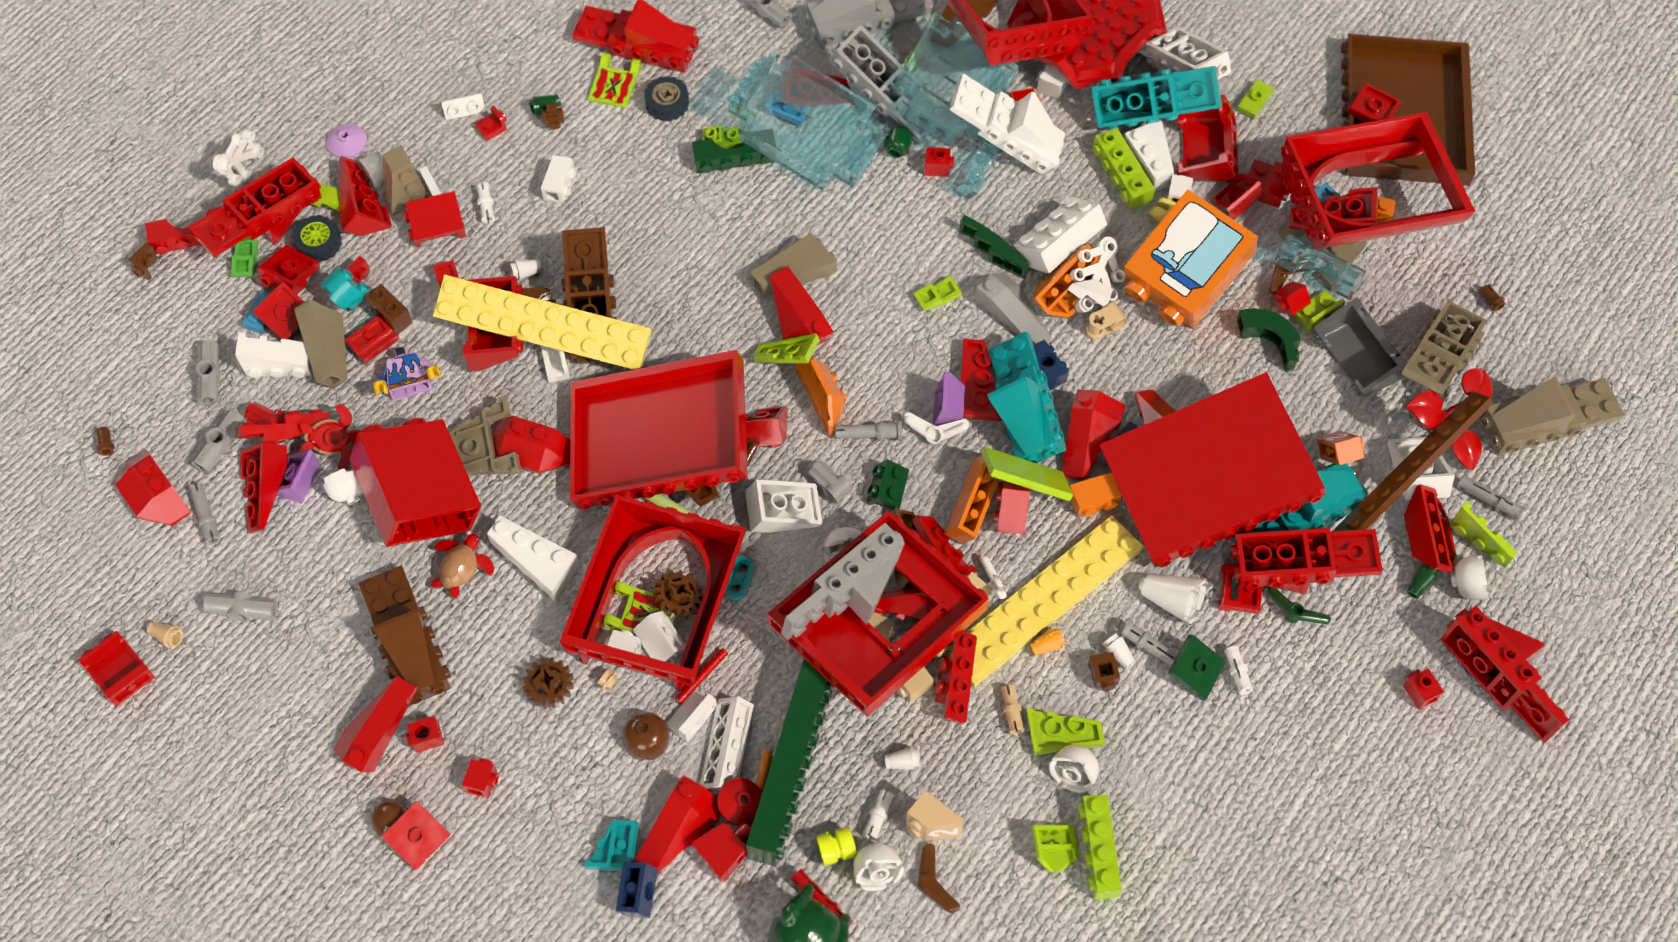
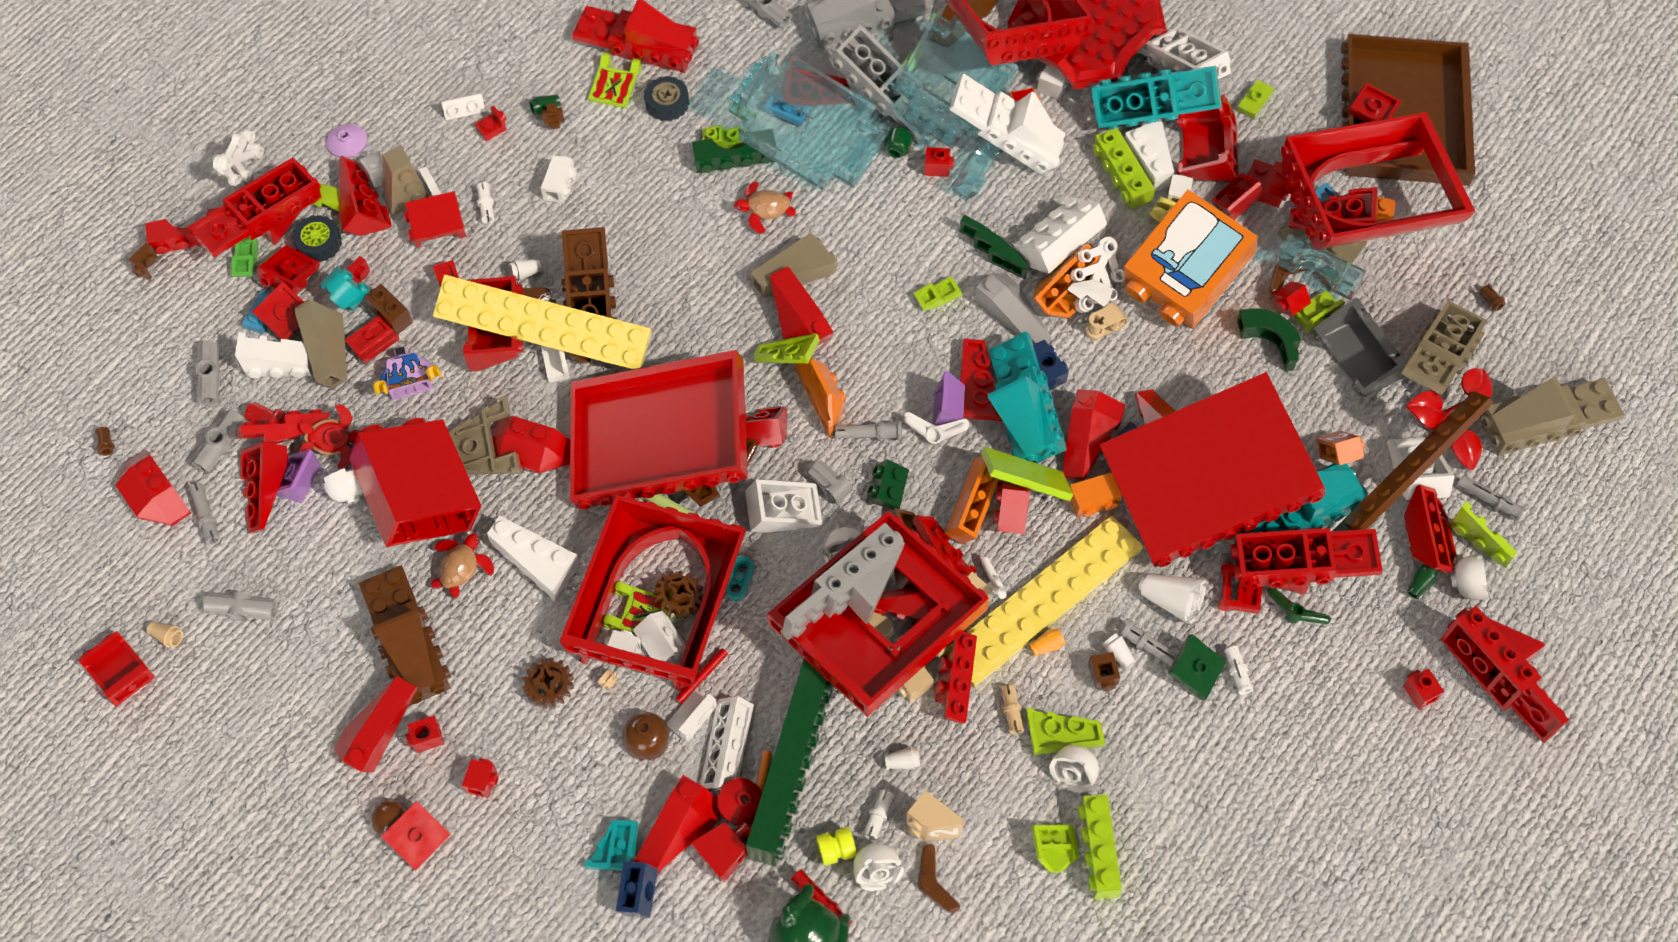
none -> animal [734,182,796,234]

